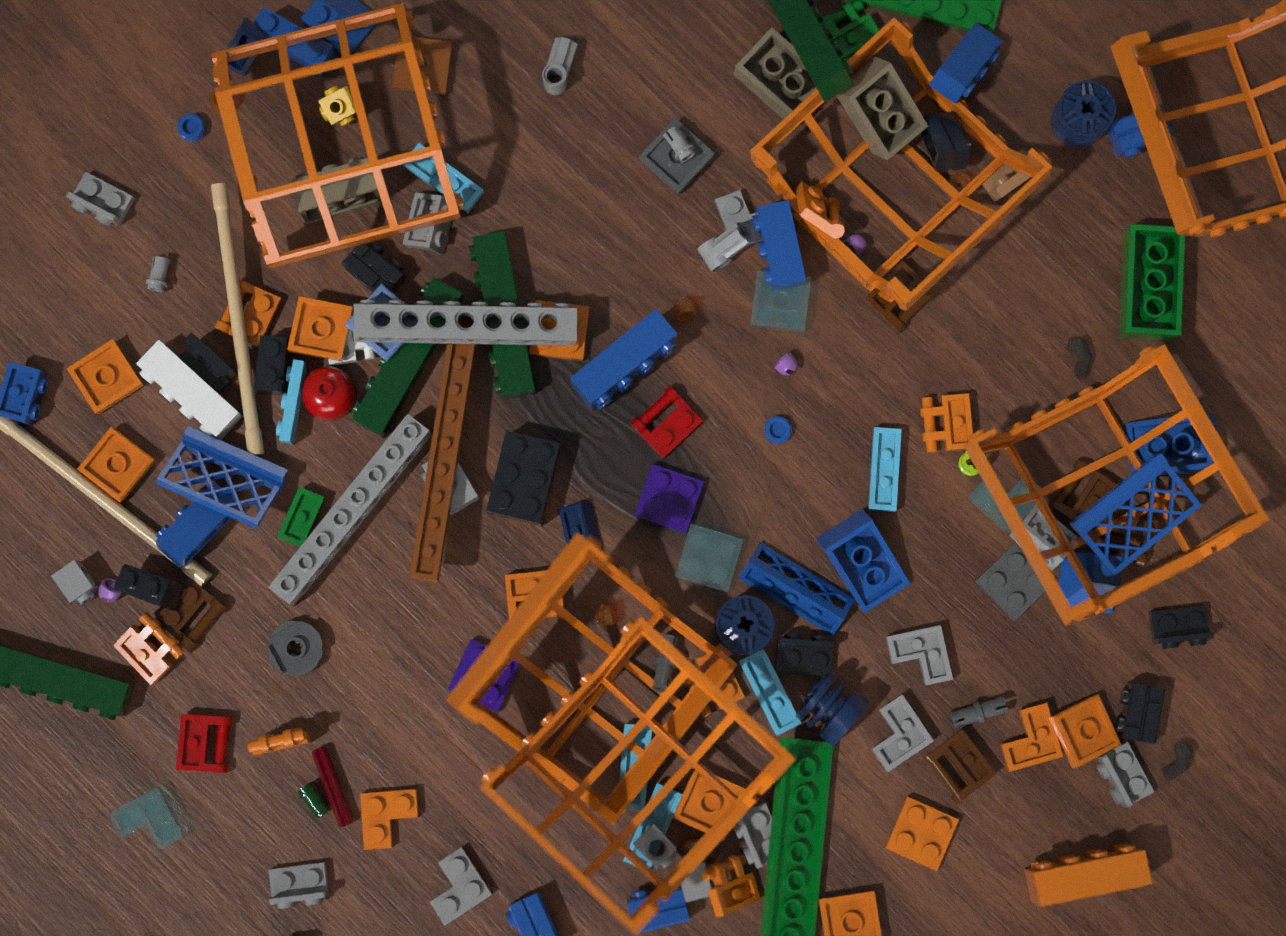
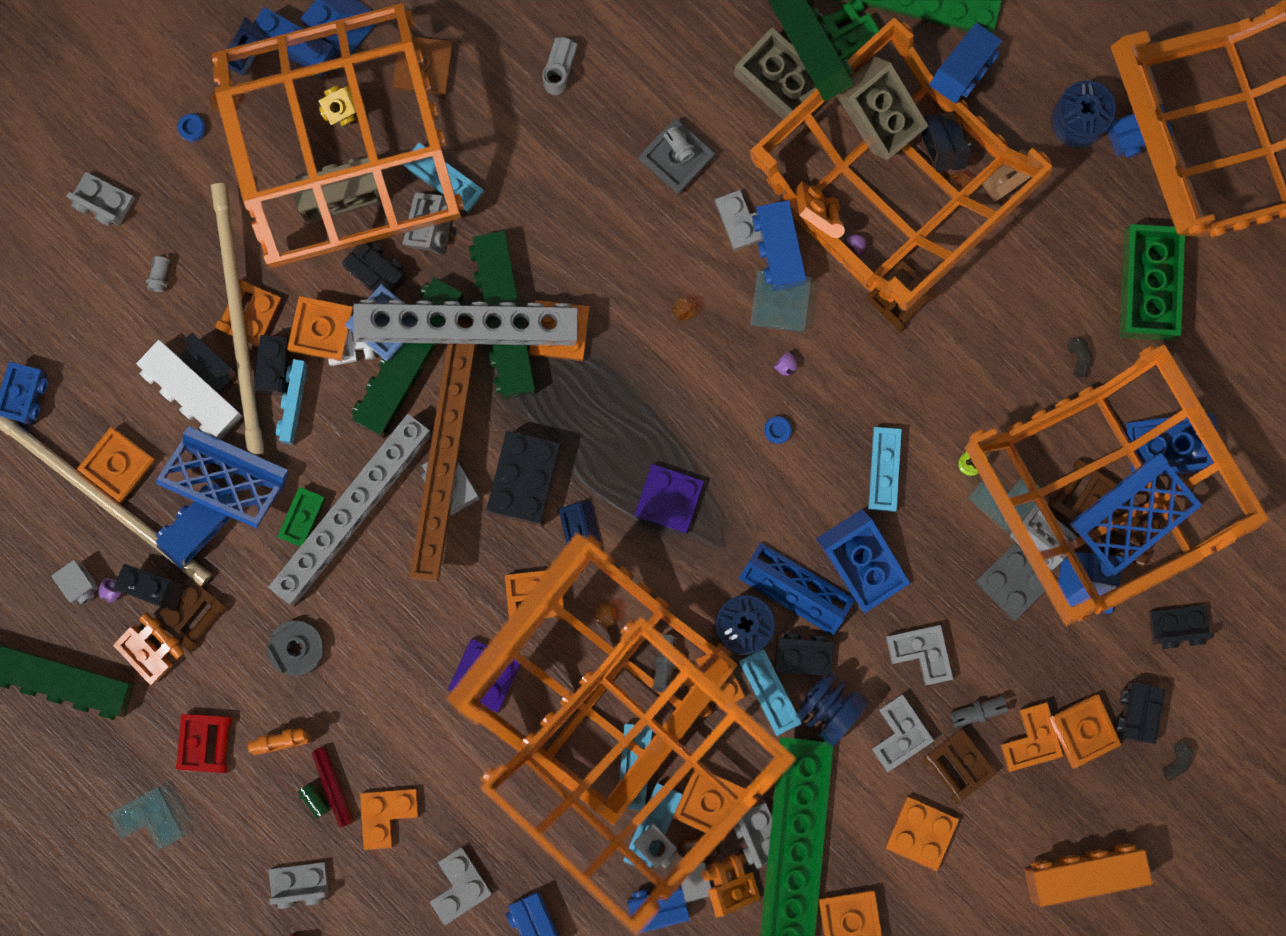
orange plate [66,339,144,415] -> none
red cylinder [301,366,357,421] -> none
blue brick [570,309,677,411] -> none
red plate [630,386,703,459] -> none
clear light blue plate [675,524,744,593] -> none
light grey piece [697,222,753,273] -> none
orange plate [920,393,973,453] -> none
light grey bracket [1096,742,1154,808] -> none

